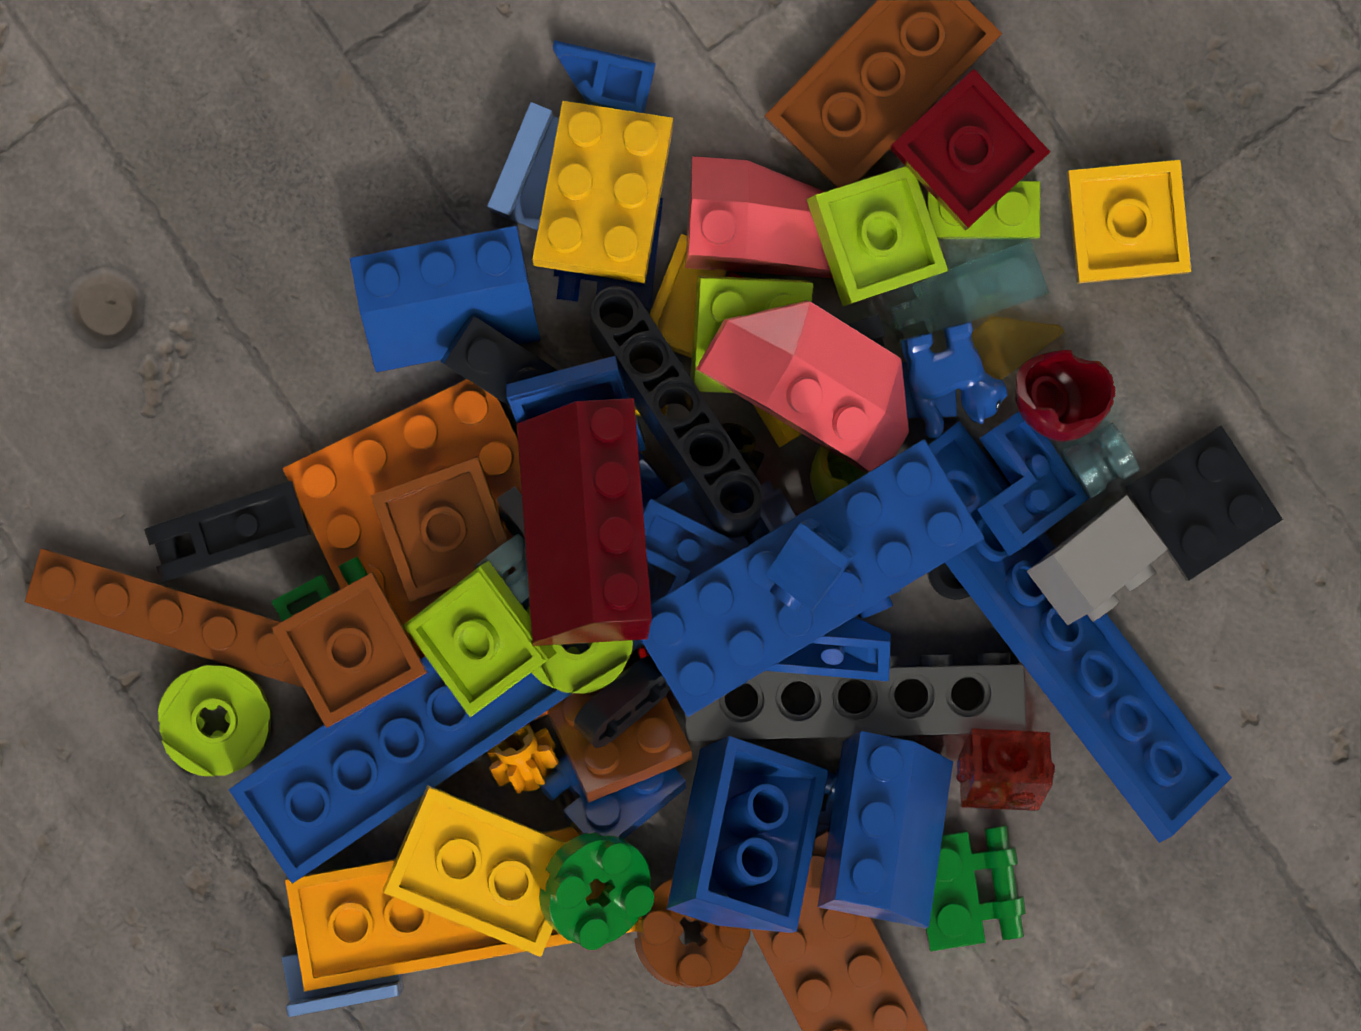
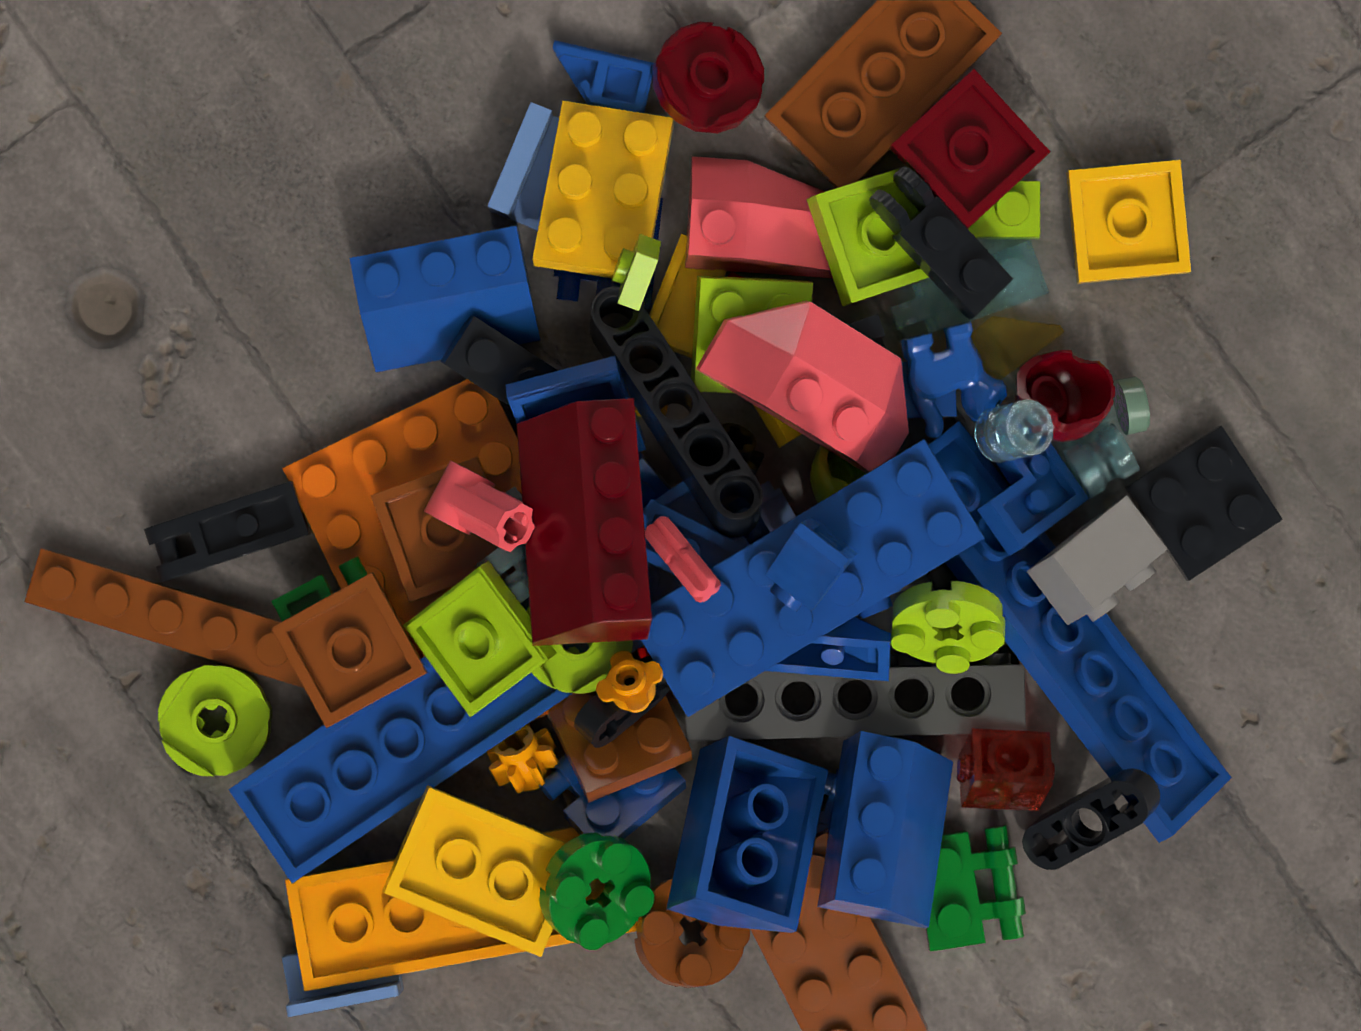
none -> coral piece [424,460,535,552]
none -> light orange plate [596,651,663,713]
none -> lime plate [612,234,661,311]
none -> coral piece [645,516,721,602]
none -> dark red tile [653,21,764,134]
none -> black hinge [869,166,1013,320]
none -> lime plate [891,581,1005,674]
none -> clear light blue wheel [974,399,1054,463]
none -> black beam [1022,768,1160,870]
none -> sand green tile [1113,376,1150,435]

